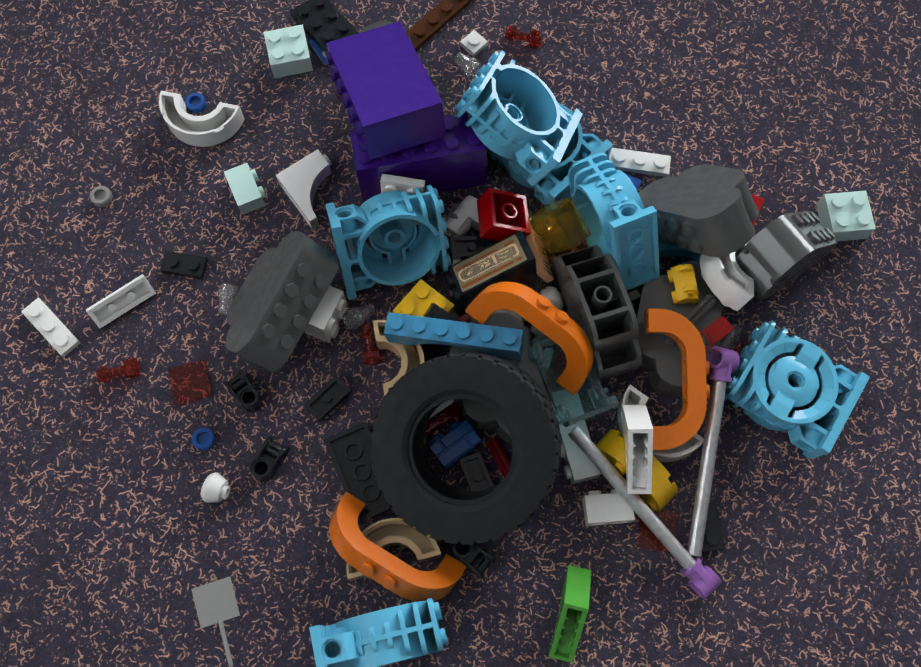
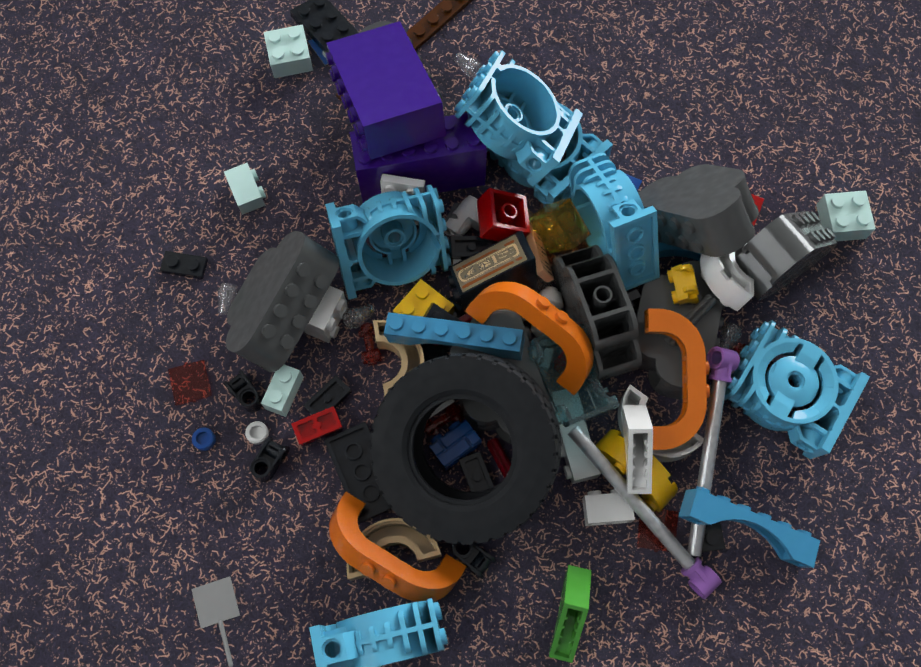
white plate [21,297,81,357] -> none
white plate [86,274,156,329] -> none
light grey tile [90,186,113,207] -> none
clear red bar [96,358,141,383] -> none
white brick [159,91,244,147] -> none
blue tile [185,93,207,113] -> none
white cone [201,472,231,503] -> none
white arch [276,149,332,230] -> none
white plate [460,30,488,57] -> none
clear red bar [505,26,543,49] -> none
white plate [609,148,671,177] -> none
red sticker [699,316,734,351] -> none
none -> white tile [245,421,269,445]
none -> light aqua brick [261,365,304,417]
none -> red hinge [291,406,344,446]
none -> dark azure arch [678,486,820,568]

